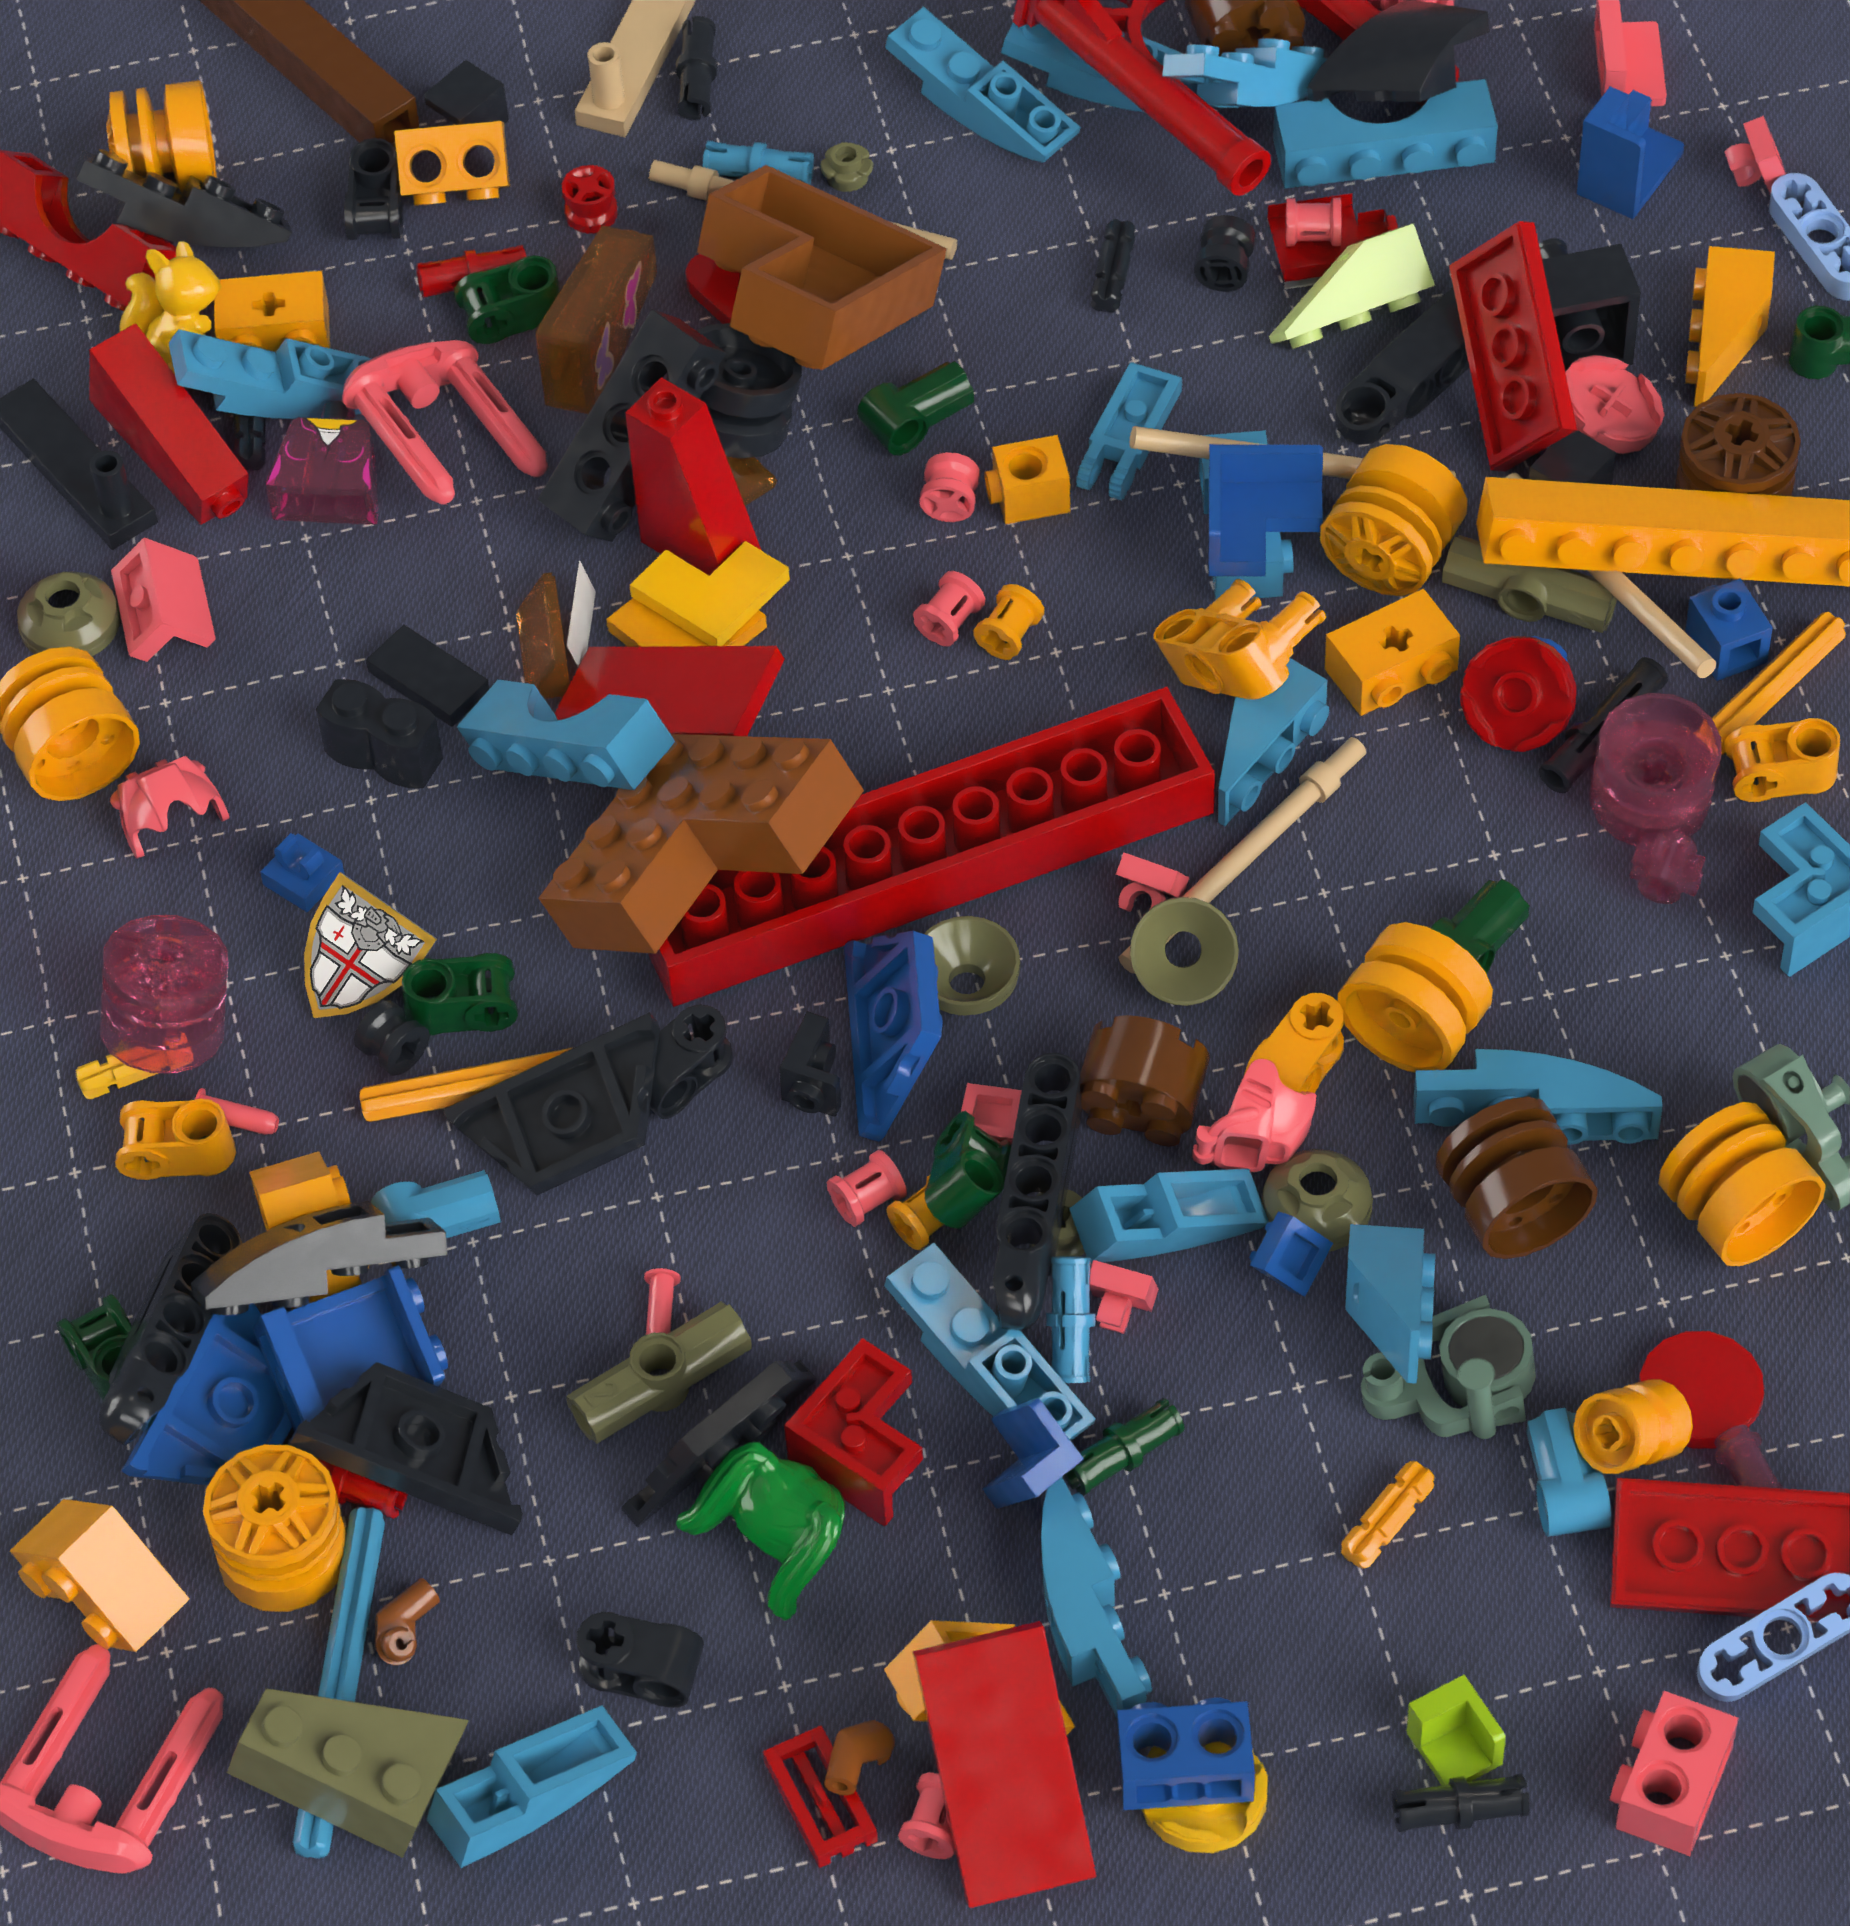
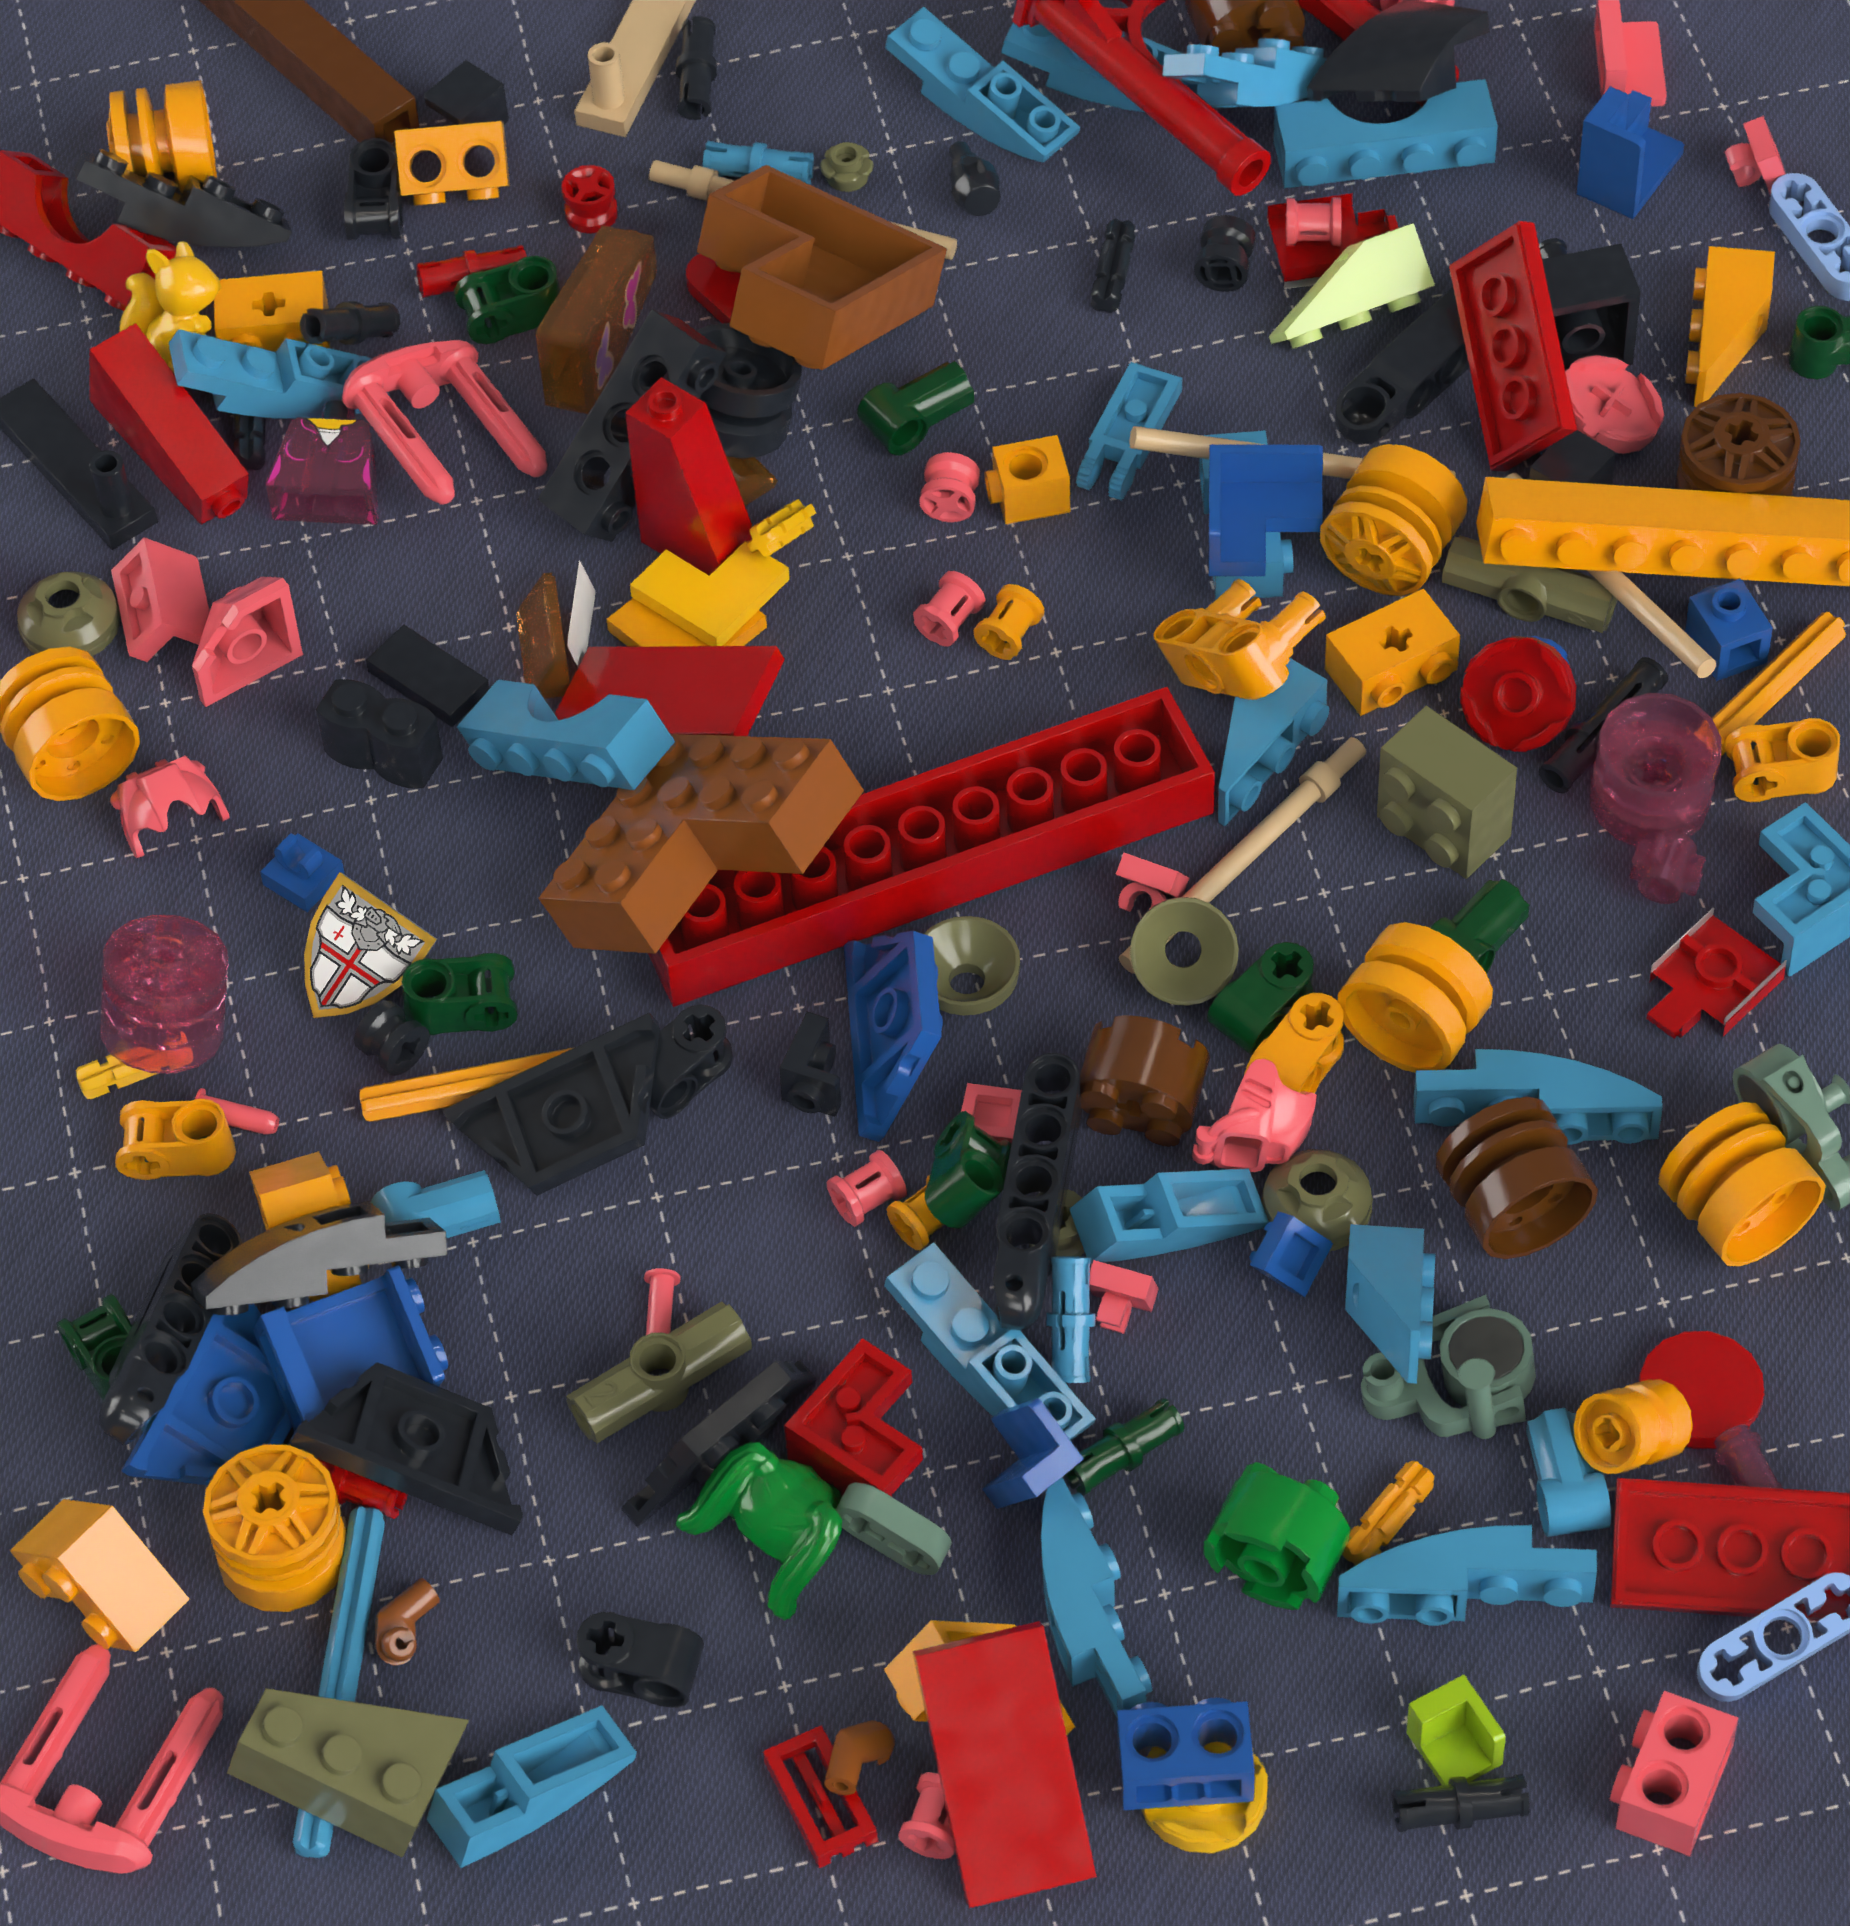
none -> coral slope [192,577,303,707]
none -> black pin [300,301,400,345]
none -> yellow axle [747,499,816,557]
none -> sand green beam [836,1483,952,1575]
none -> black piece [949,141,1001,216]
none -> green brick [1204,1462,1350,1610]
none -> dark green piece [1207,942,1314,1056]
none -> dark azure slope [1337,1525,1597,1626]
none -> olive brick [1377,705,1517,879]
none -> red piece [1646,908,1787,1039]

